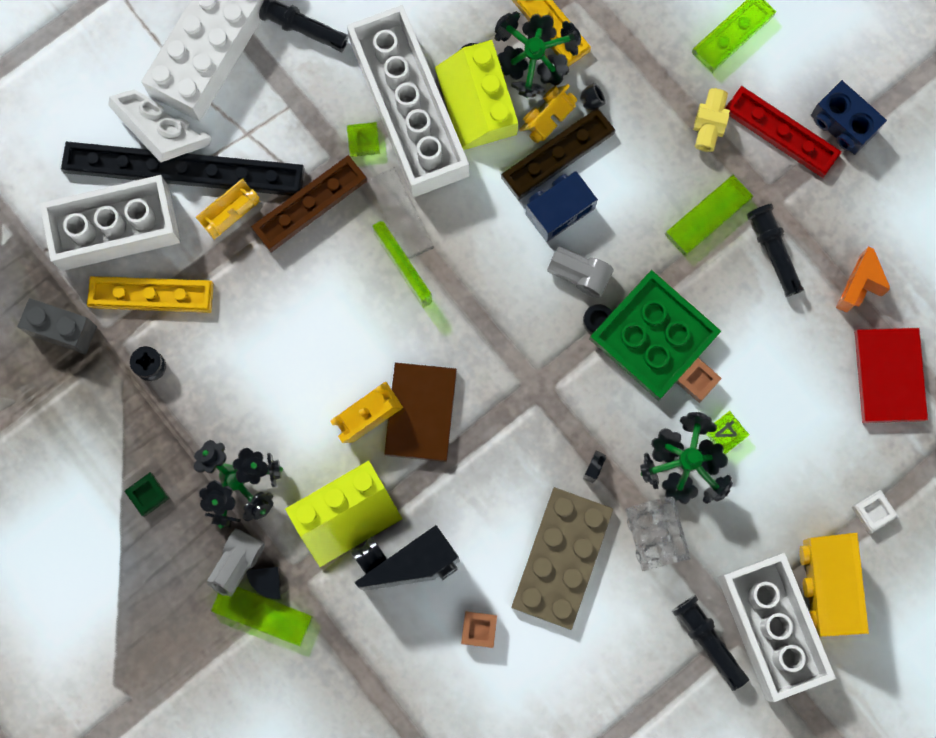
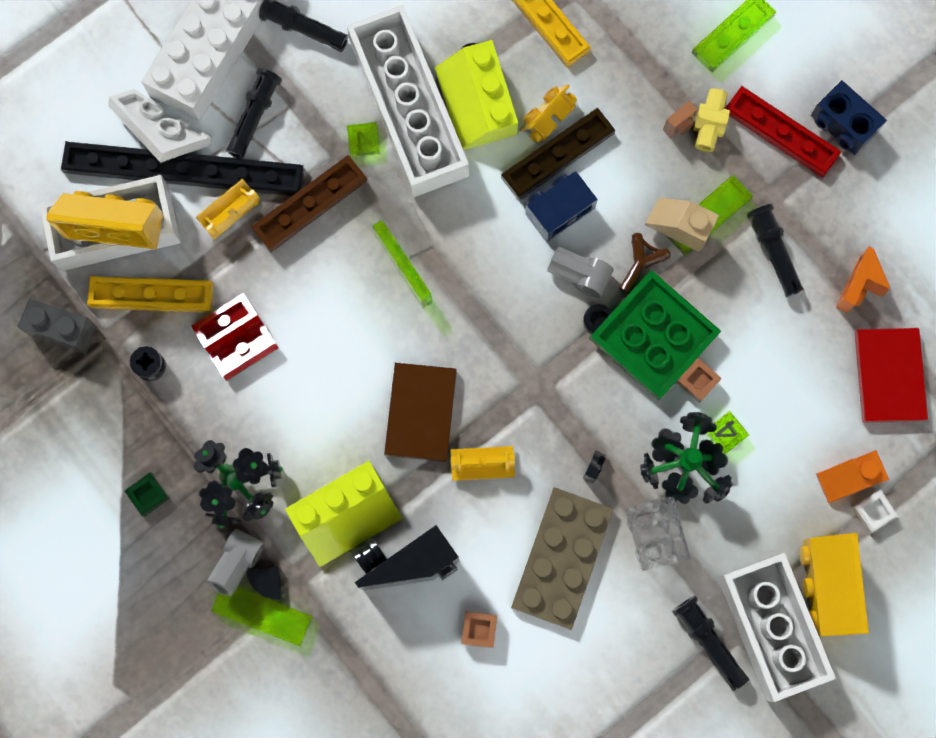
yellow hinge [330,382,403,443] -> none
black plant [495,11,581,98] -> none
black hinge [580,83,606,110] -> none
none -> yellow slope [46,191,163,250]
none -> red slope [191,293,279,381]
none -> black pin [226,68,282,159]
none -> yellow hinge [451,446,515,481]
none -> reddish brown piece [619,233,671,295]
none -> tan slope [645,197,719,252]
none -> nougat plate [663,101,697,138]
none -> orange slope [816,450,889,503]

